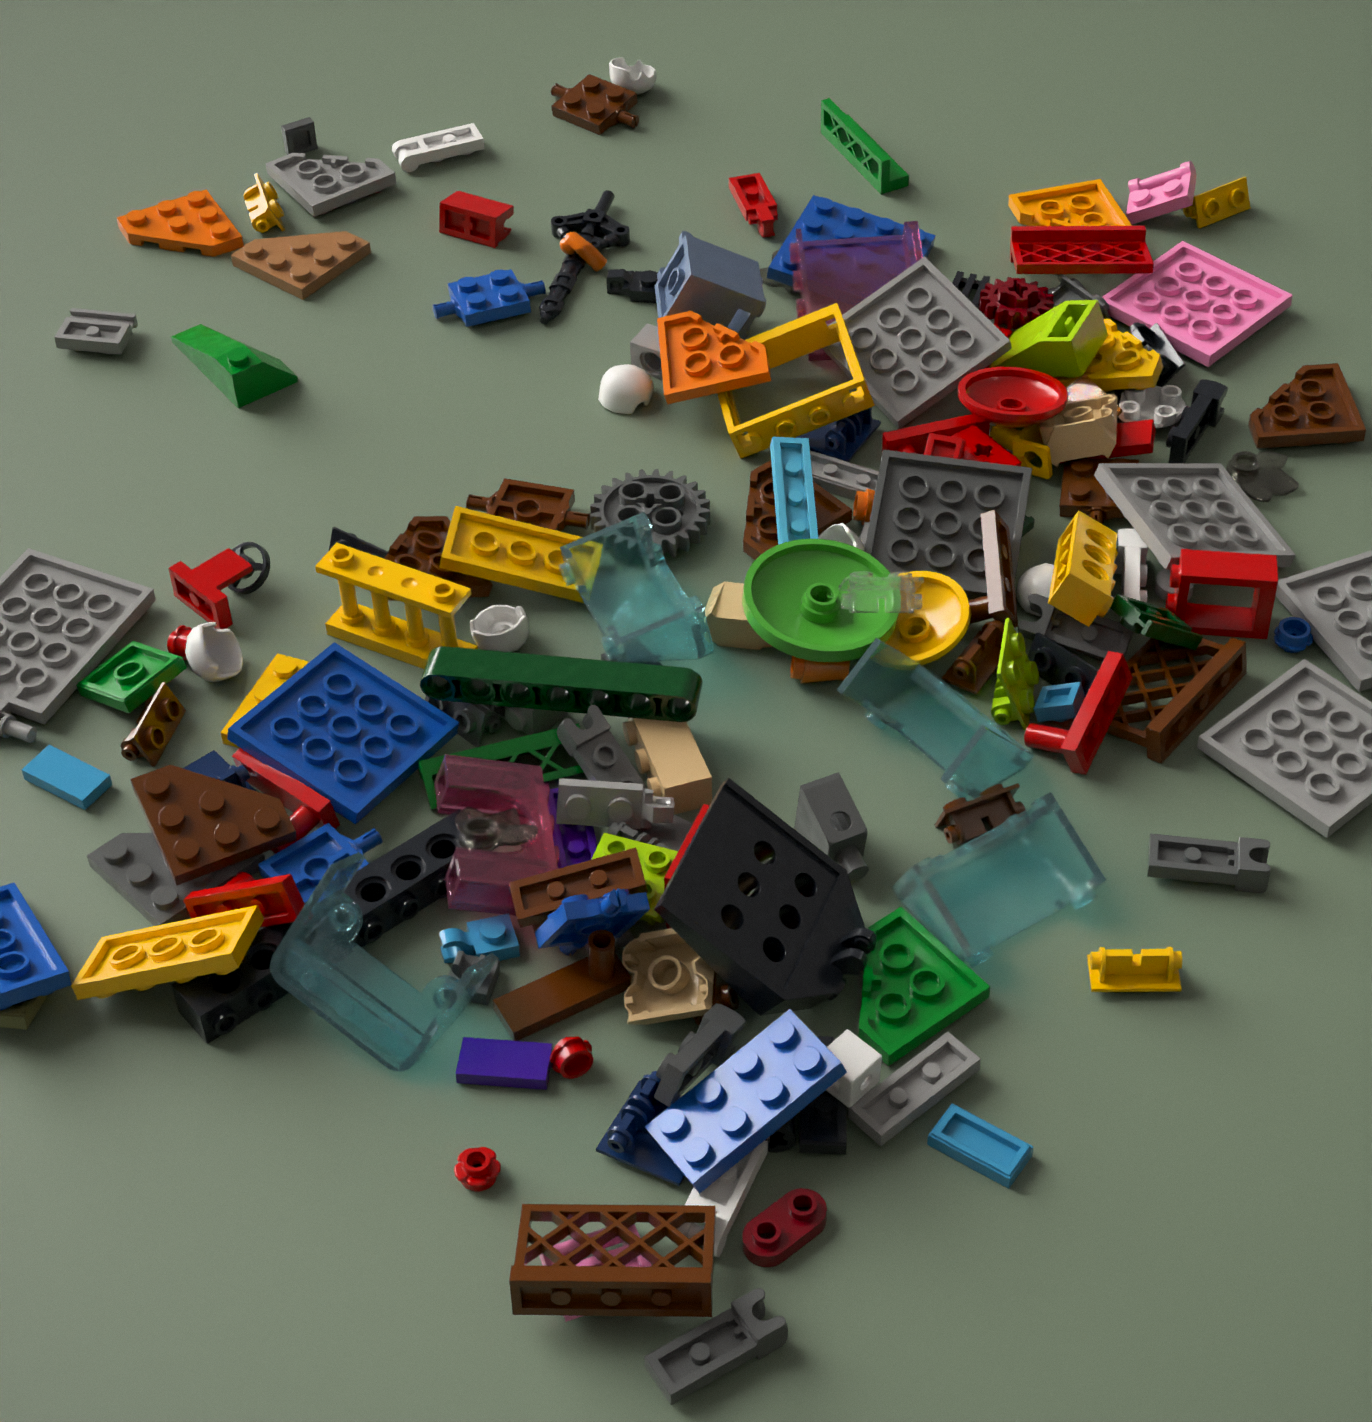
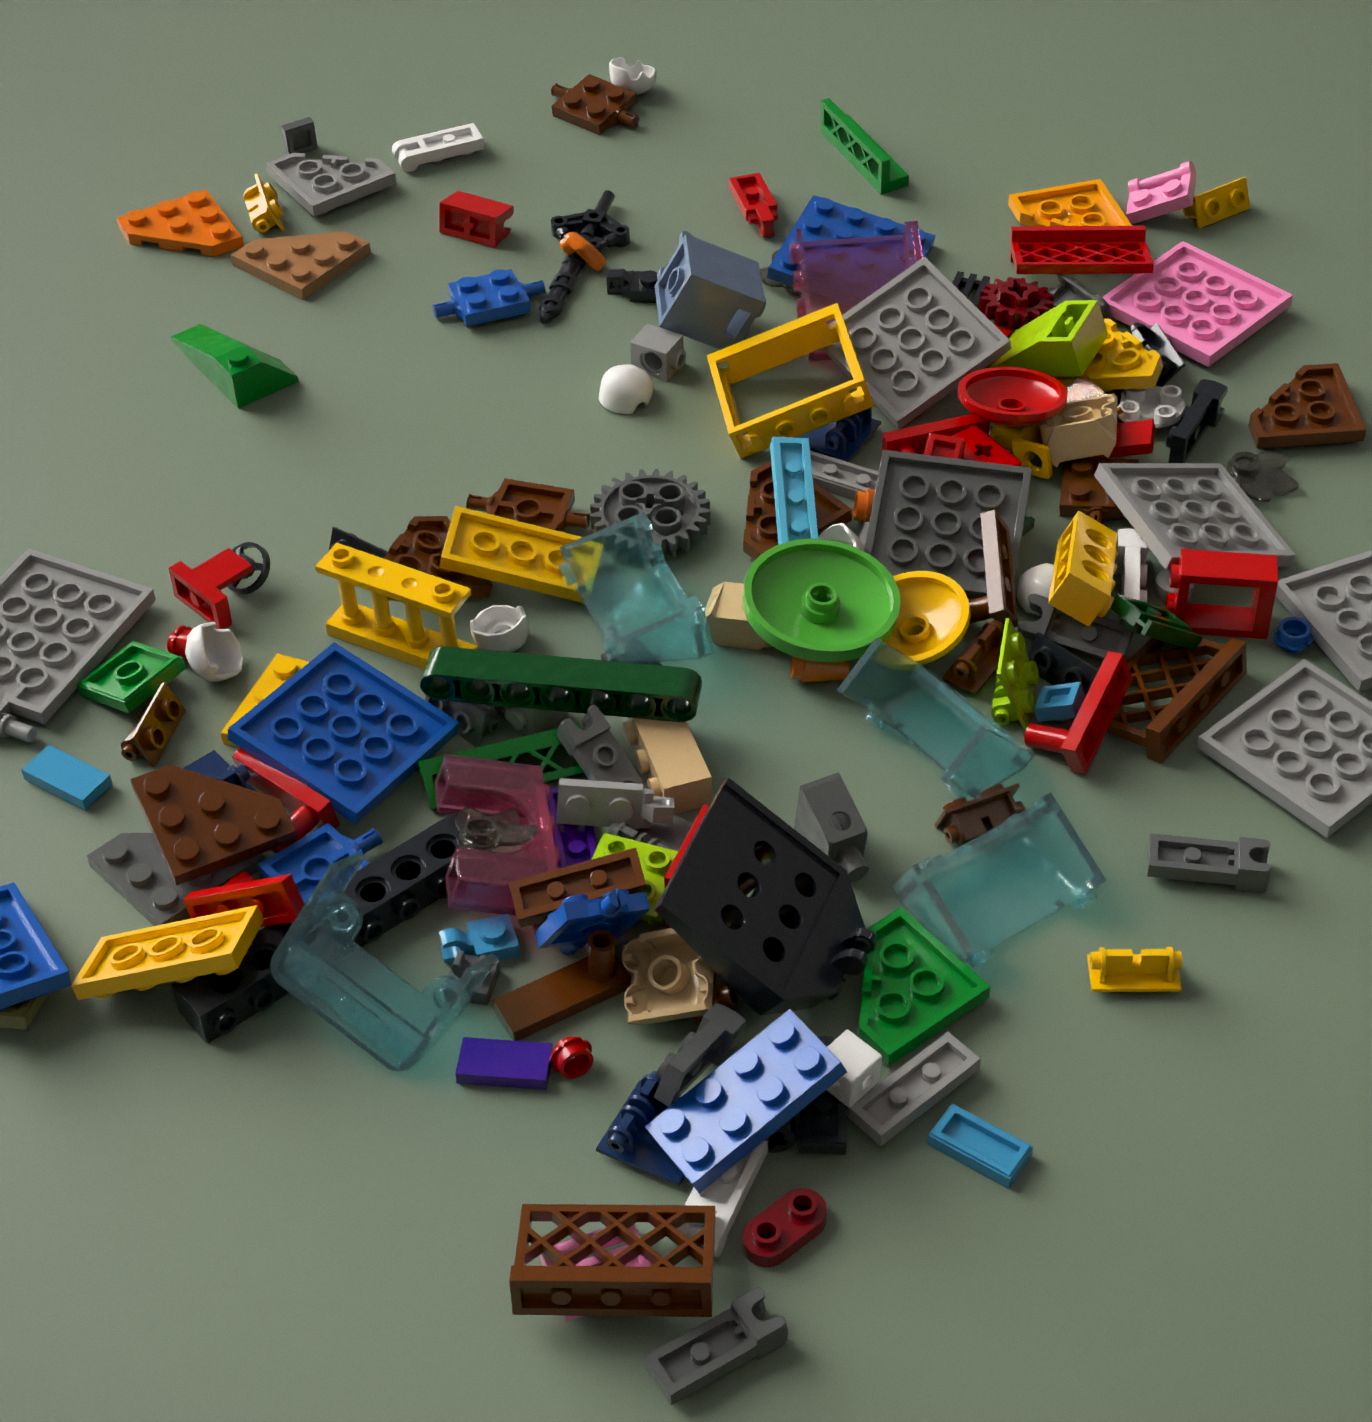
light grey plate [54,308,138,355] -> none
red plate [454,1147,501,1192] -> none
orange plate [657,311,772,405] -> none
clear hinge [838,571,924,613] -> none

